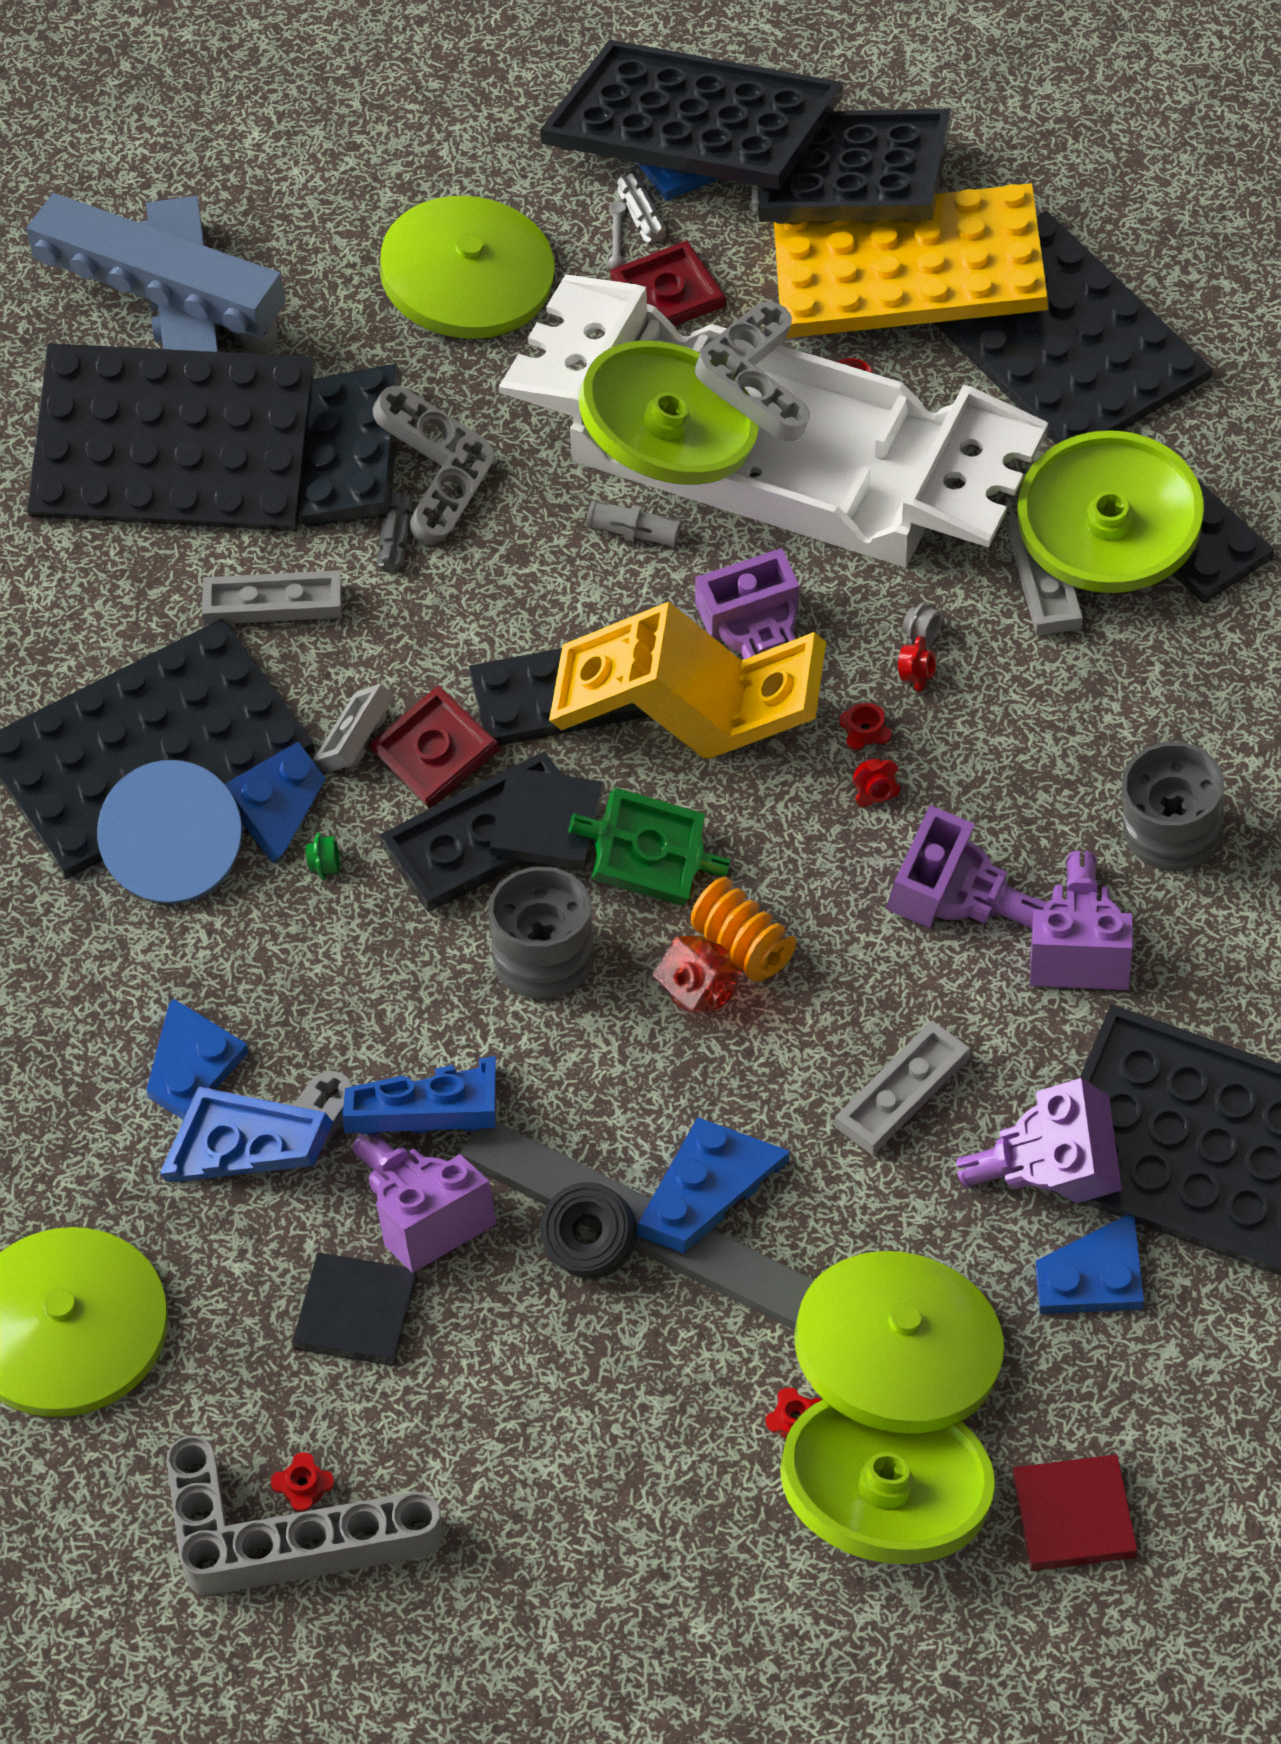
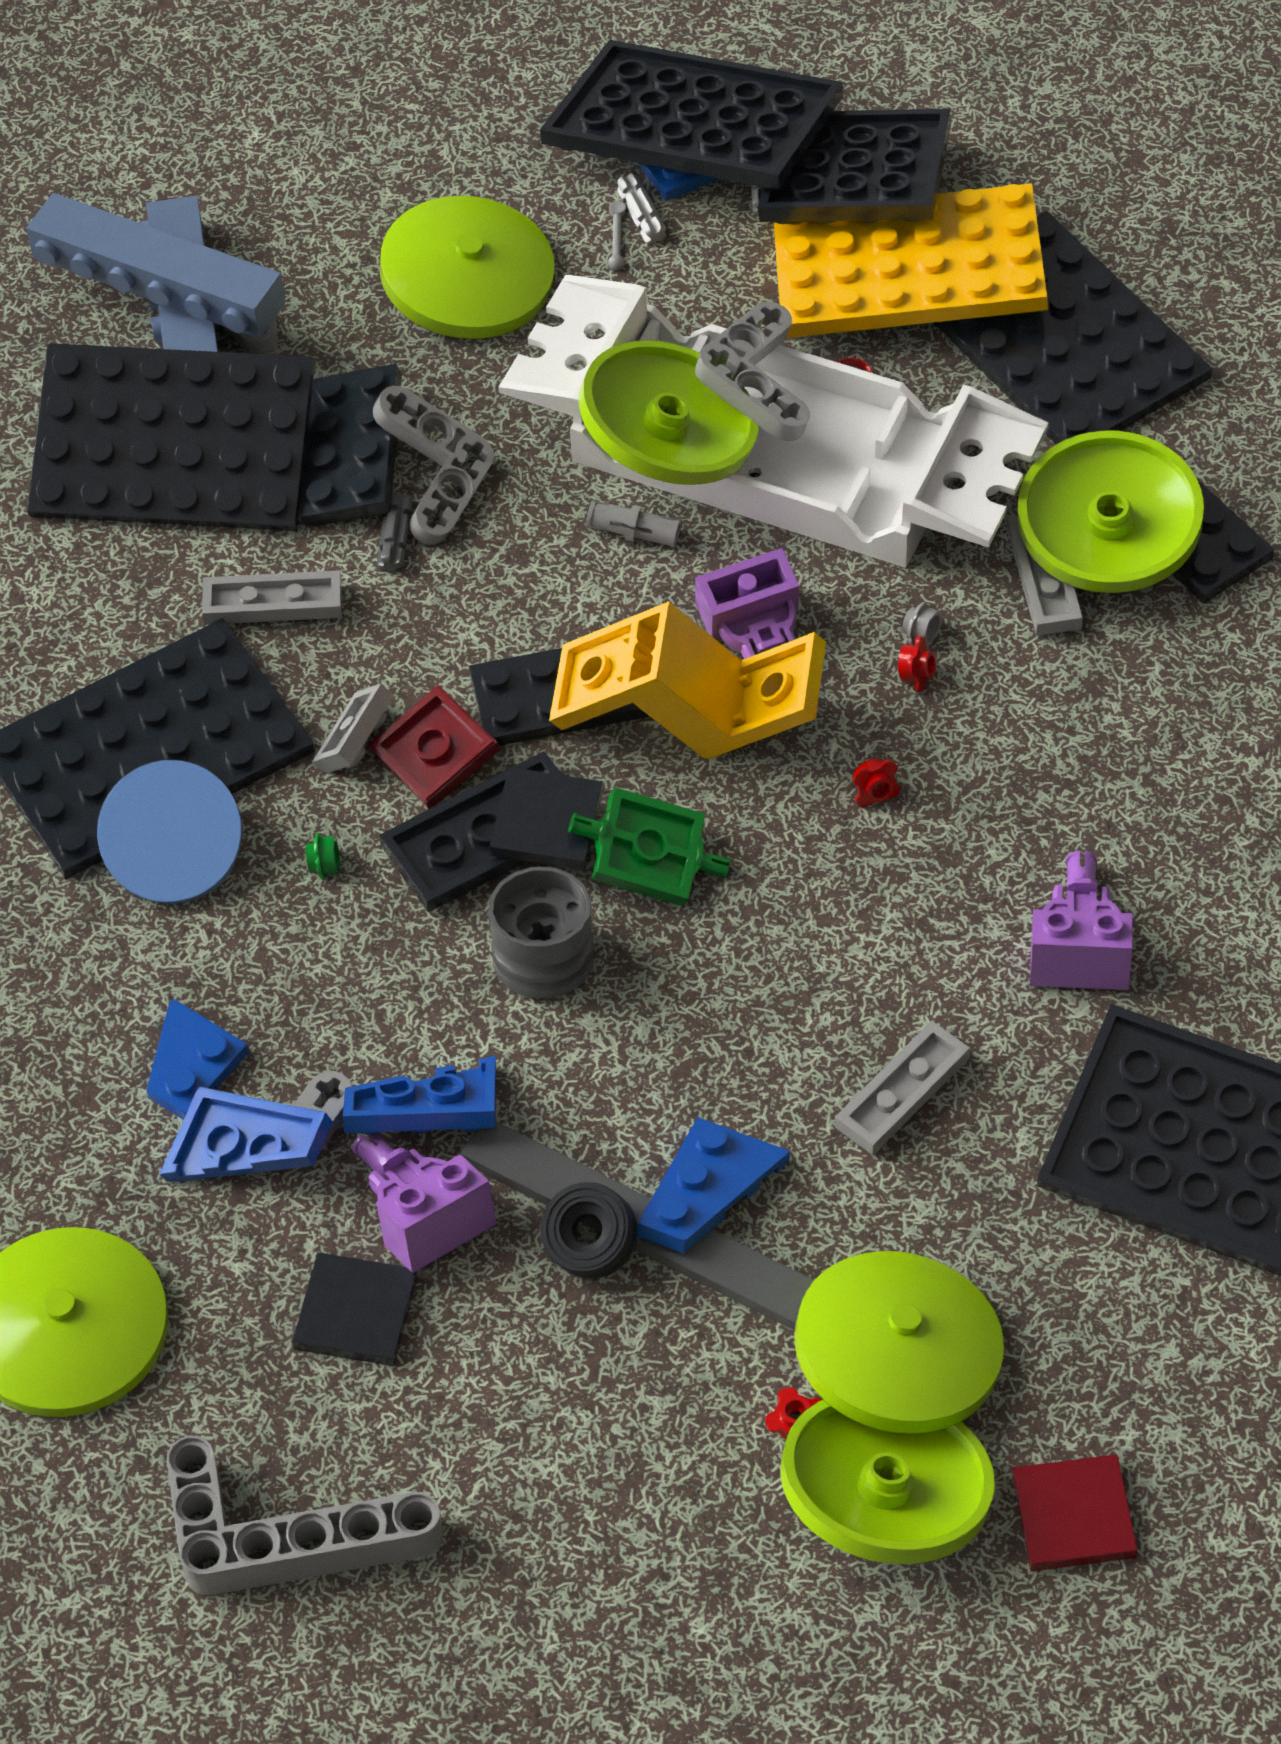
blue wing [225,742,326,863] -> none
red plate [271,1452,334,1512] -> none
dark red tile [609,240,727,326] -> none
clear red brick [652,936,743,1013] -> none
light orange piece [691,877,797,982] -> none
red plate [839,703,892,750] -> none
medium lavender brick [886,805,1048,930] -> none
medium lavender brick [956,1078,1122,1203] -> none
blue wing [1035,1215,1144,1314] -> none
dark grey wheel [1122,742,1224,871] -> none

